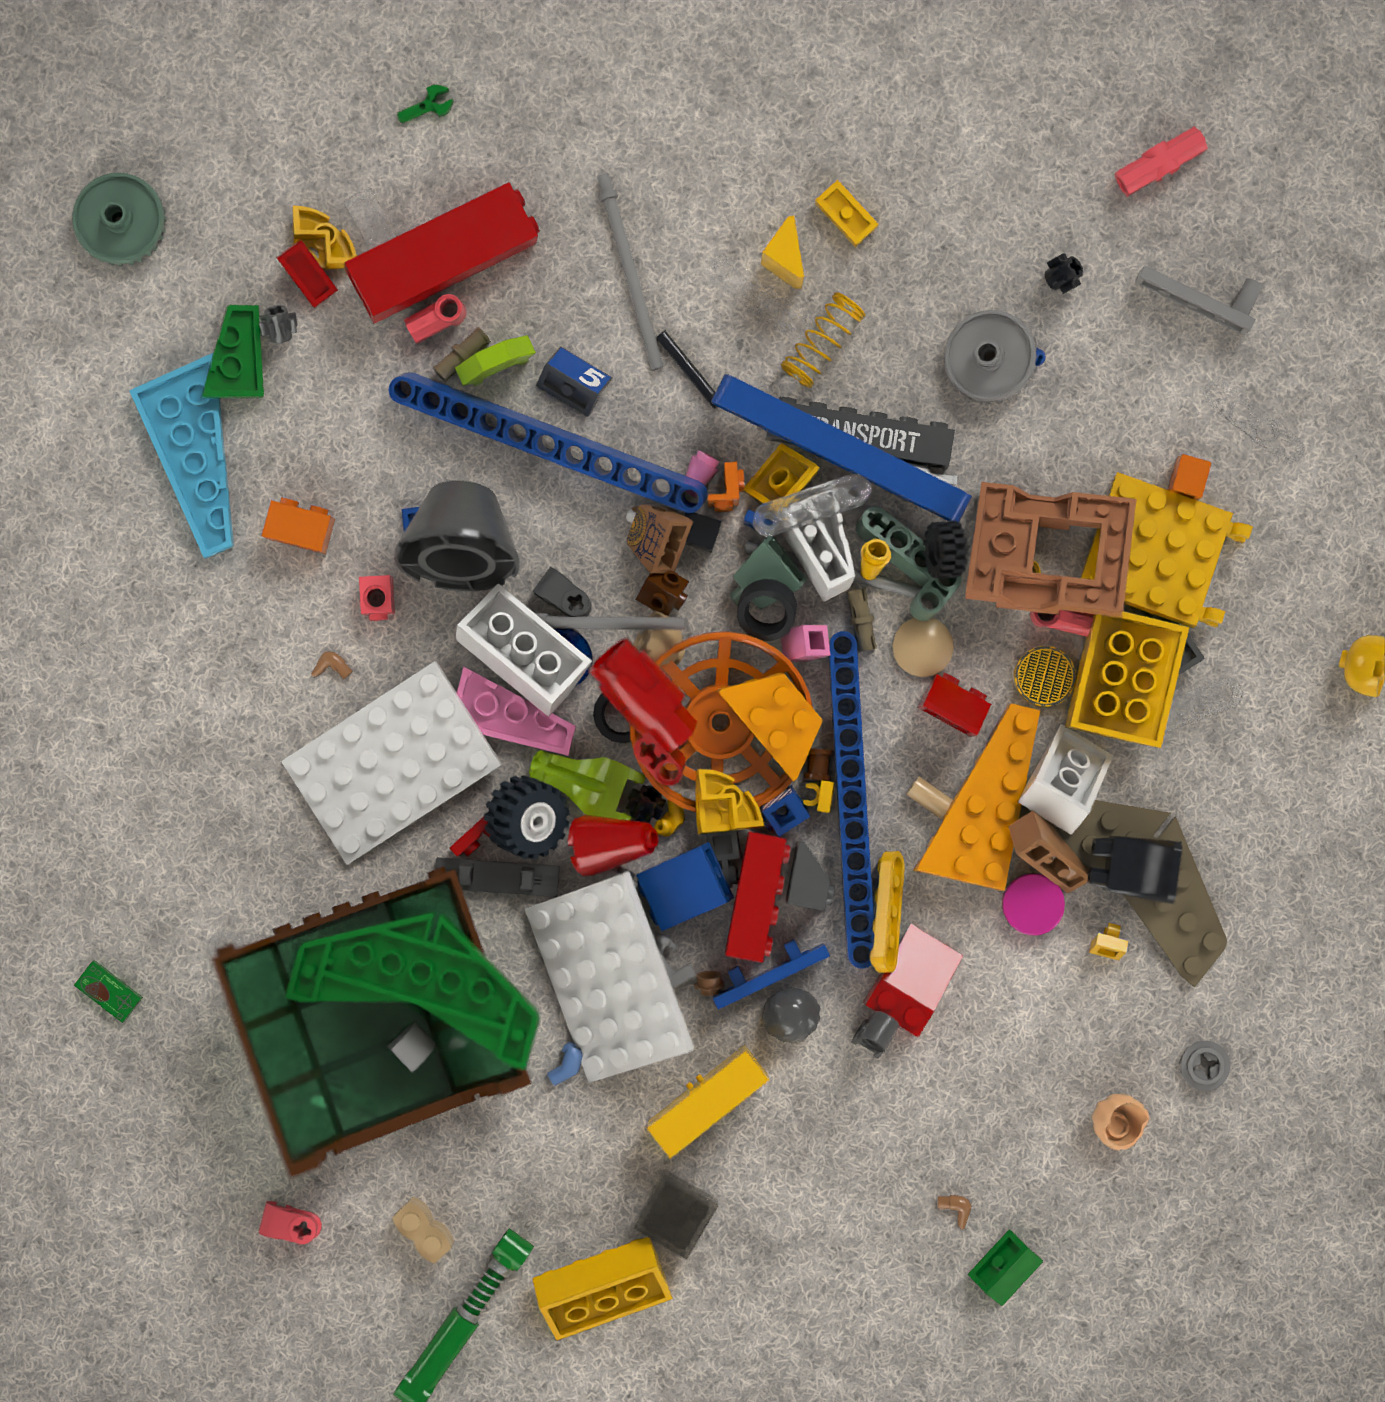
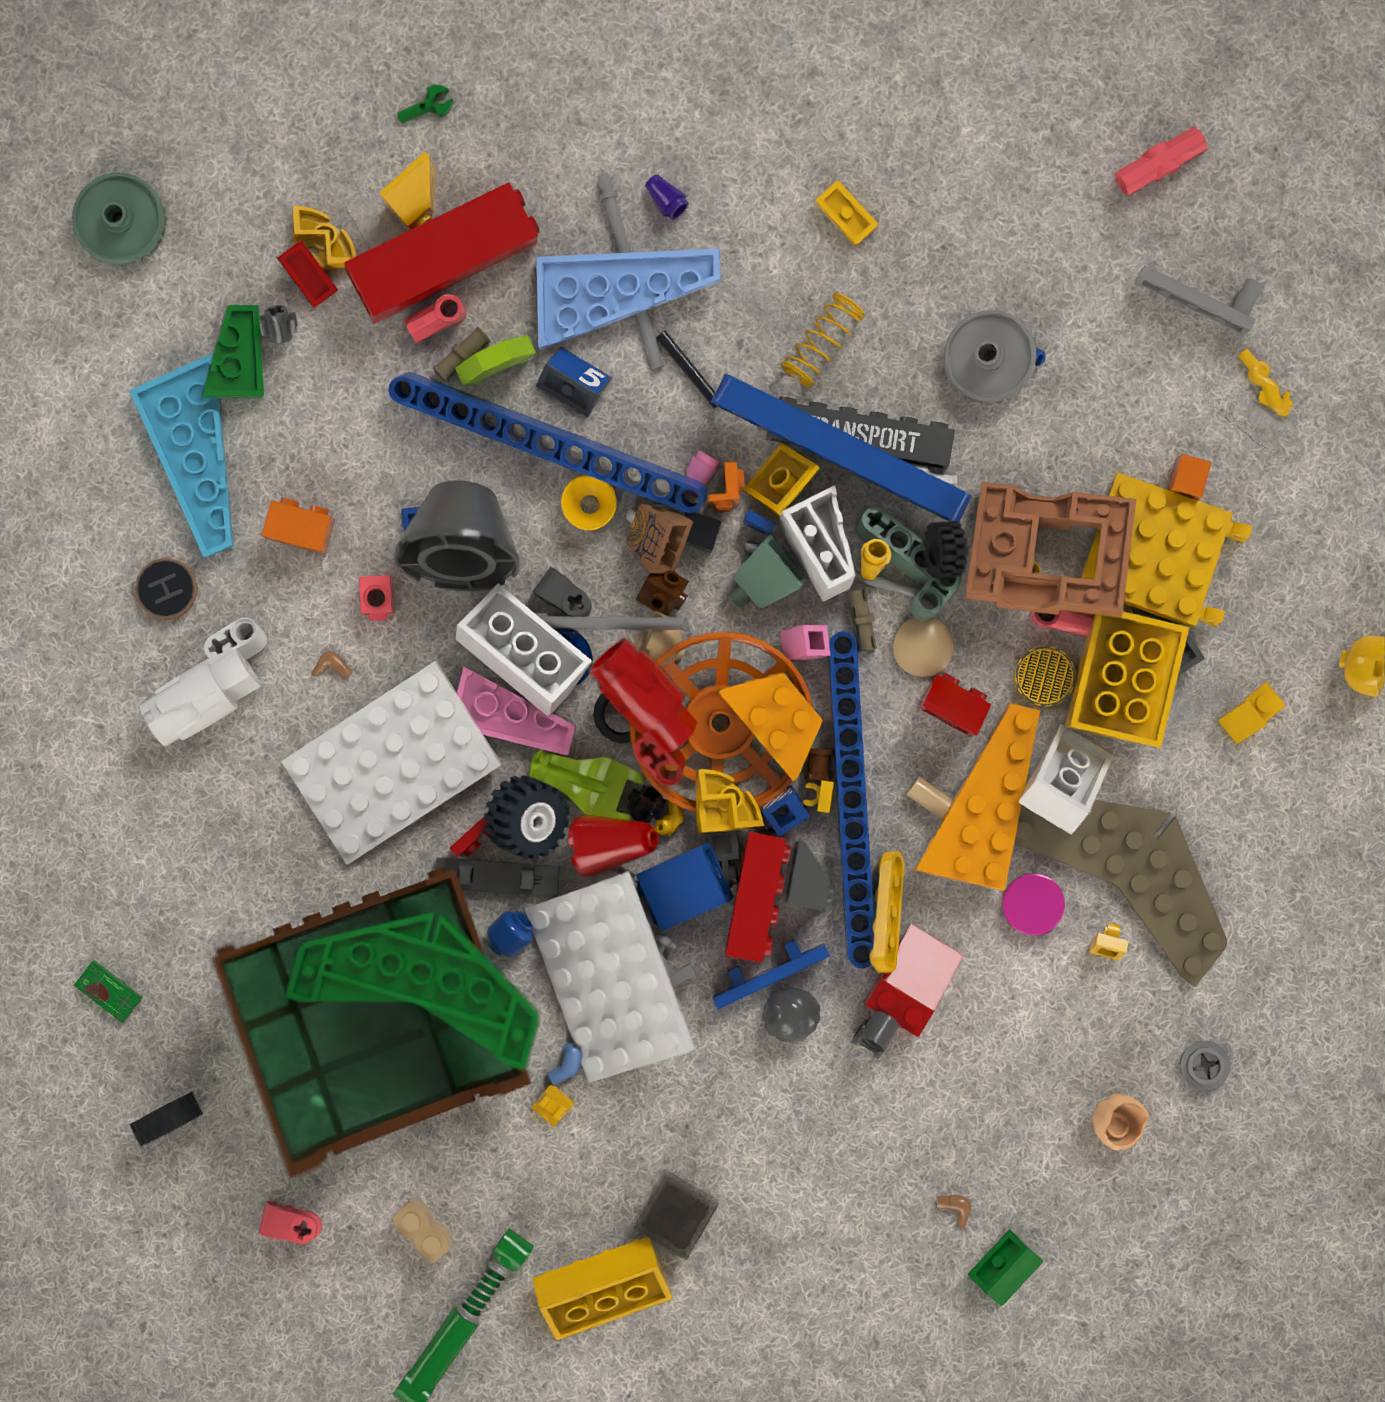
light grey brick [387,1021,435,1072] -> none
yellow brick [647,1044,769,1159] -> none
medium nougat plate [694,971,724,996] -> none
black tyre [737,579,797,641] -> none
clear plate [753,474,871,536] -> none
yellow slope [761,215,804,289] -> none
medium nougat slope [1008,811,1089,894] -> none
black gear [1045,253,1083,294] -> none
black hips [1087,835,1182,904] -> none
none -> black tyre [129,1092,203,1147]
none -> black tile [135,558,198,620]
none -> white piece [139,618,267,746]
none -> yellow slope [379,151,436,230]
none -> blue head [487,911,533,957]
none -> yellow tile [531,1083,575,1127]
none -> light blue wing [536,248,721,350]
none -> yellow piece [561,475,617,531]
none -> dark purple cone [645,174,689,220]
none -> yellow slope [1217,682,1286,744]
none -> yellow animal [1238,348,1293,417]

